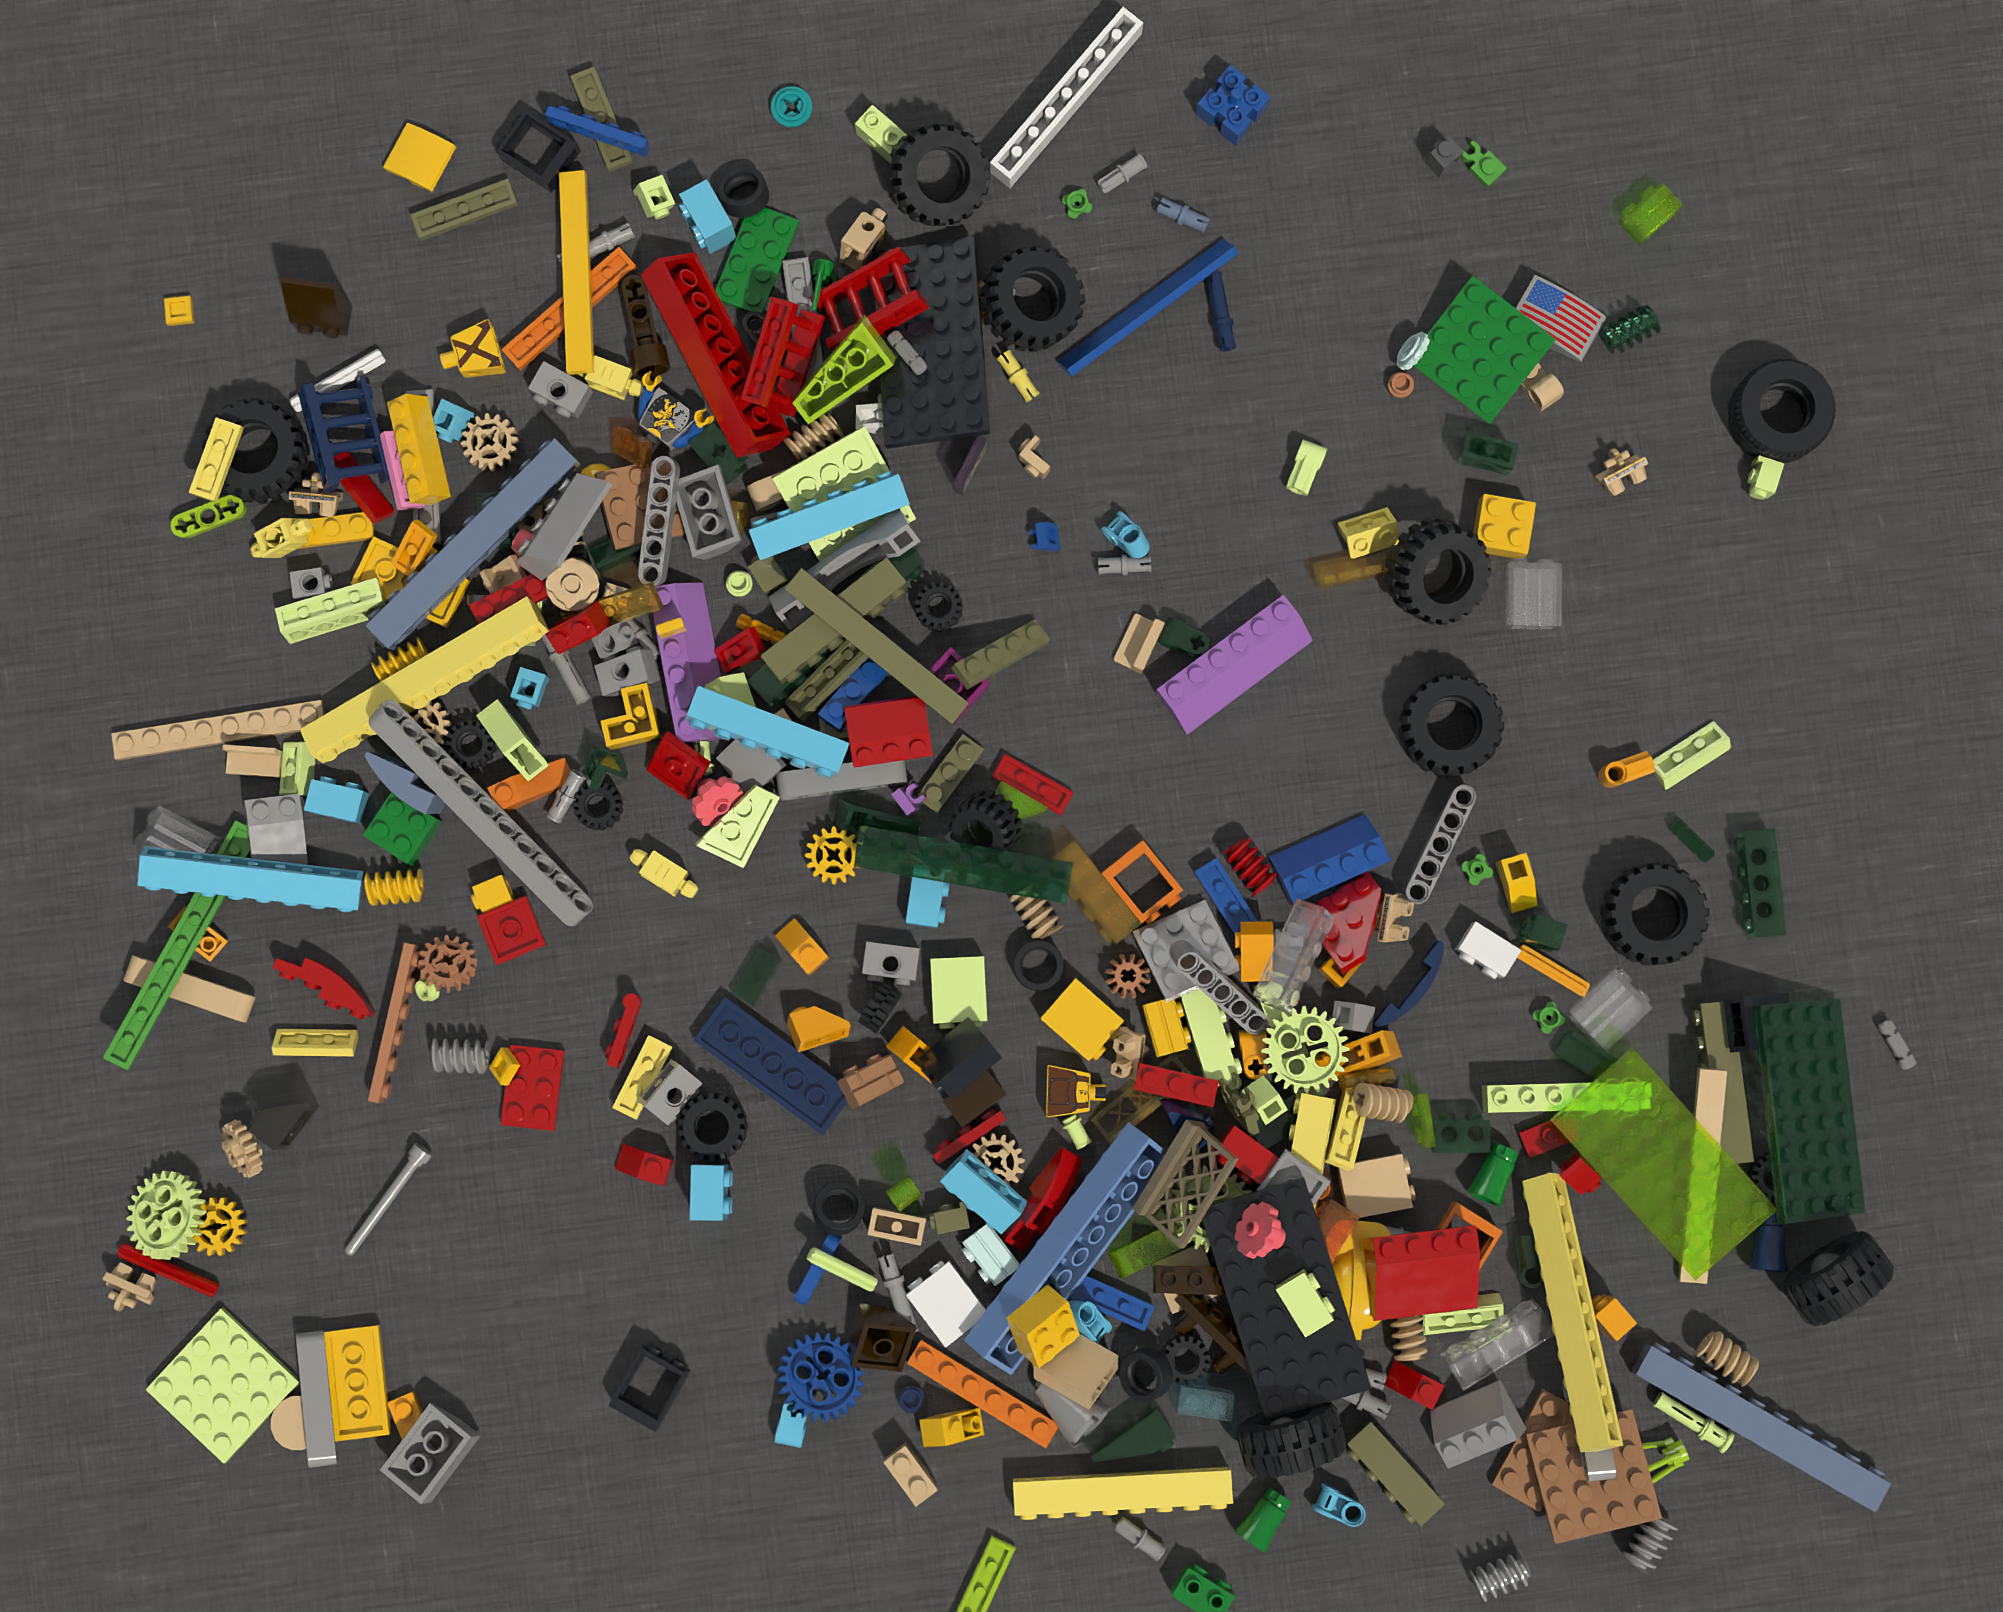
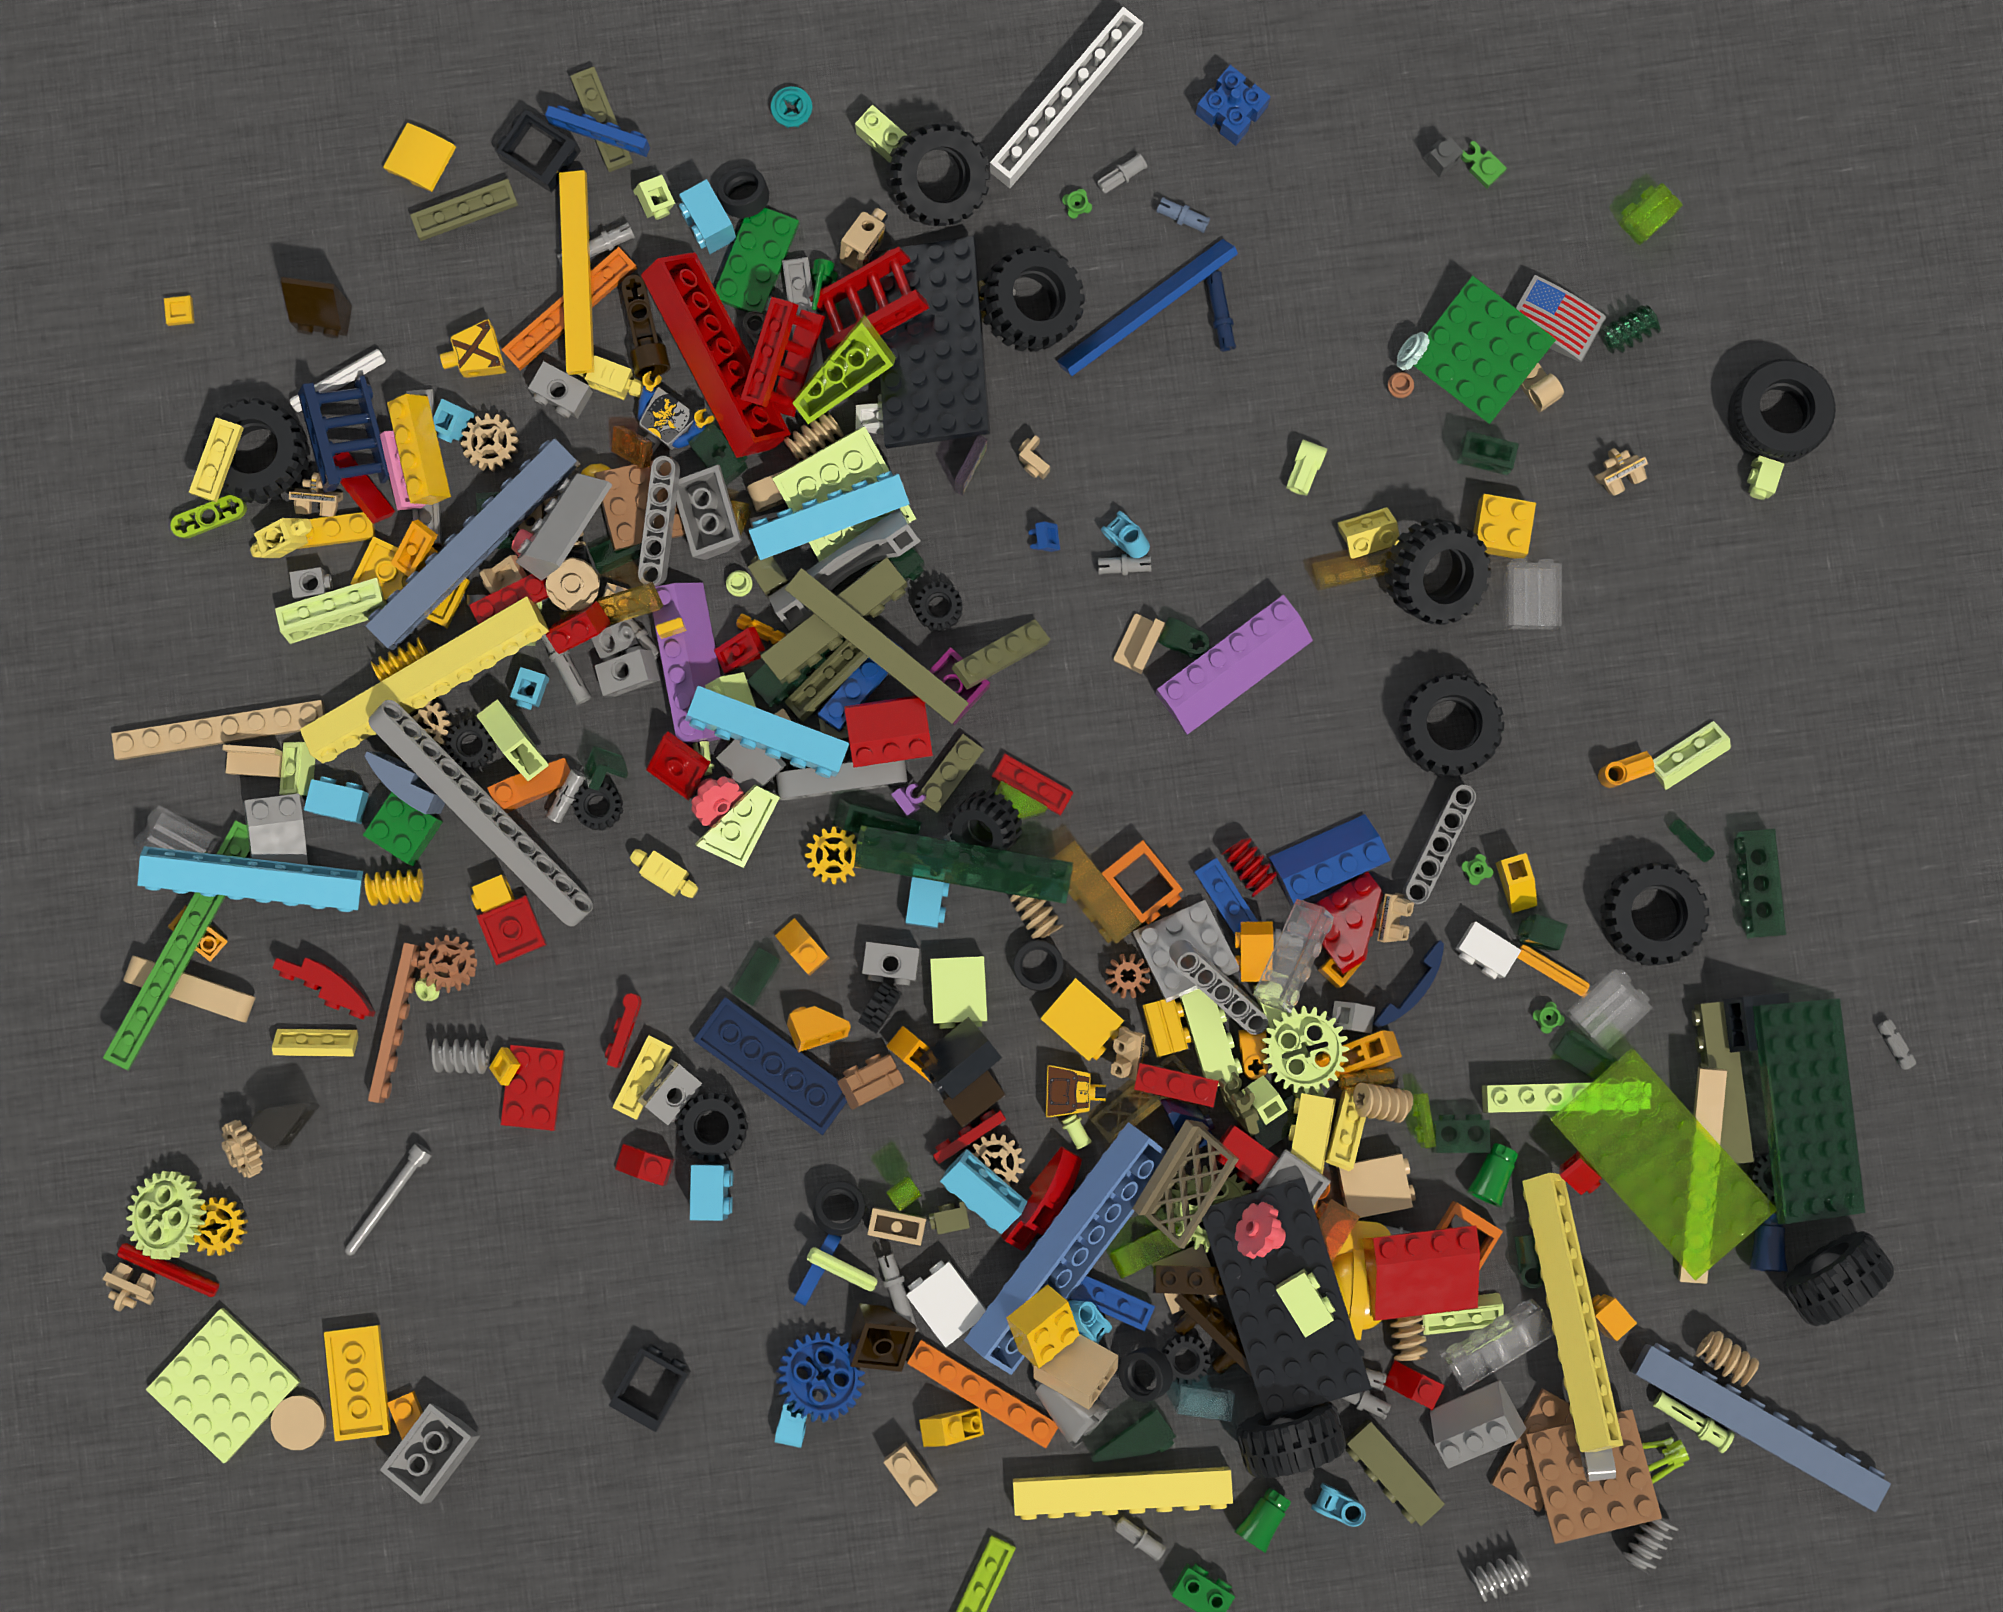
light grey beam [296,1330,337,1468] -> none
yellow brick [601,683,662,750] -> none
light grey axle [887,330,927,375] -> none
dark blue plate [898,1385,925,1413] -> none
light aqua brick [962,1224,1020,1286] -> none
light yellow pin [997,350,1040,403] -> none
red plate [1518,1113,1579,1158] -> none

